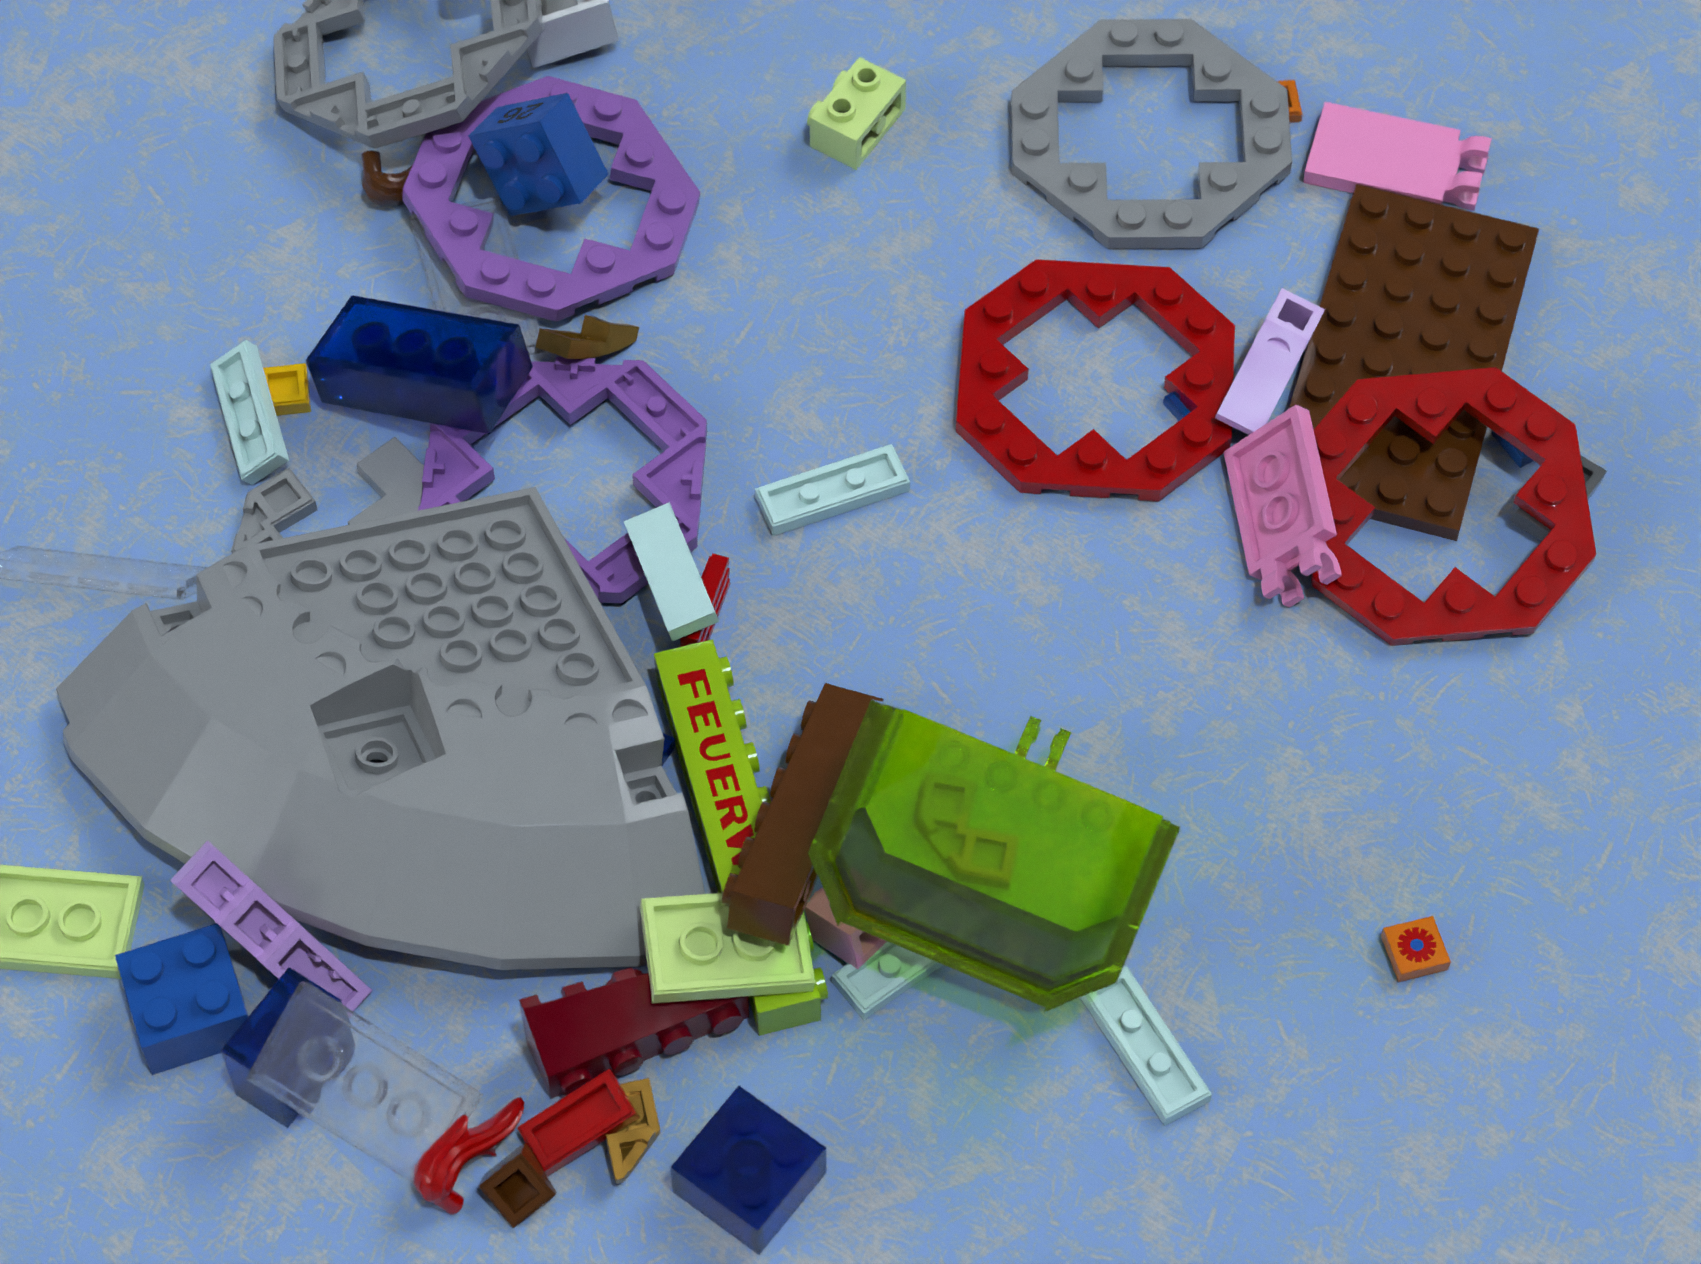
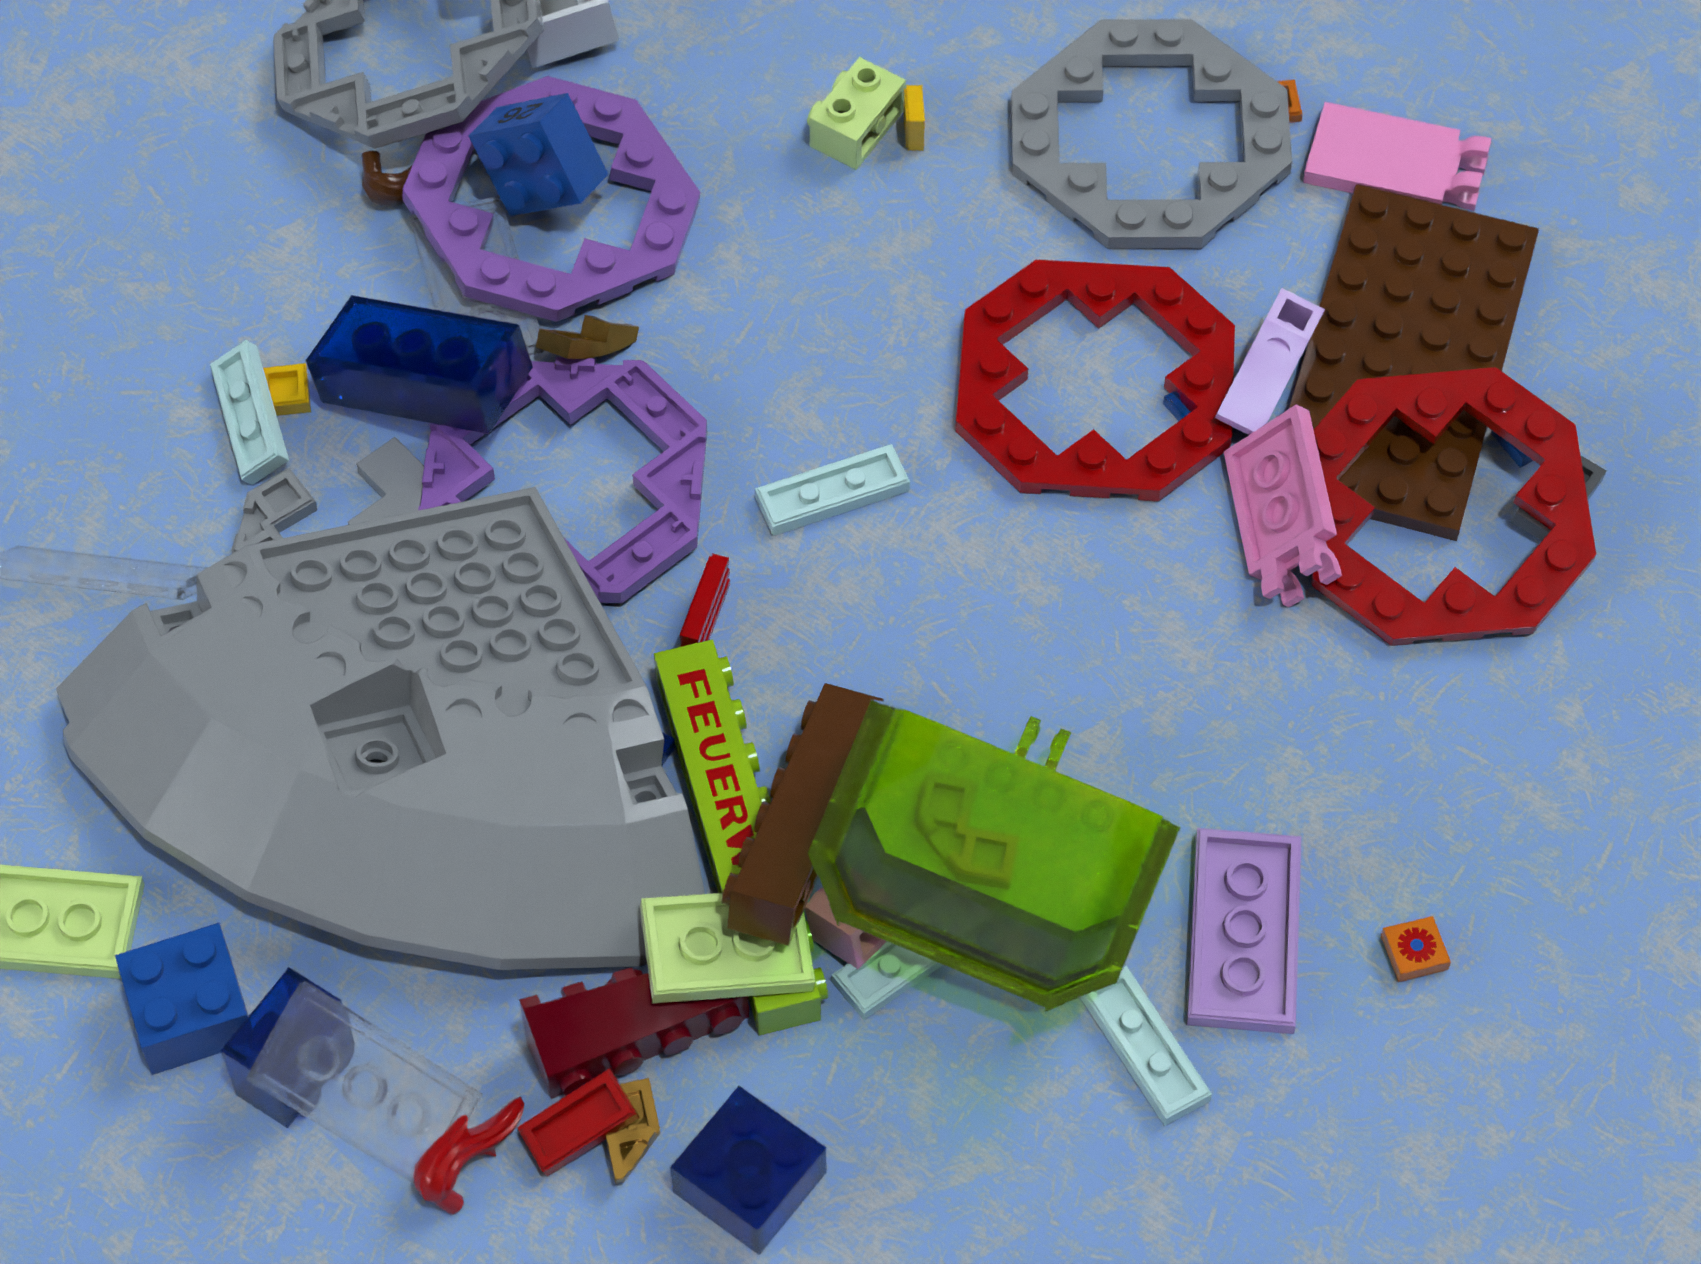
lavender slope [170,840,373,1030] -> none
reddish brown slope [478,1143,557,1228] -> none
light aqua tile [623,502,719,642] -> none
none -> yellow tile [903,85,925,151]
none -> lavender tile [1187,828,1301,1034]

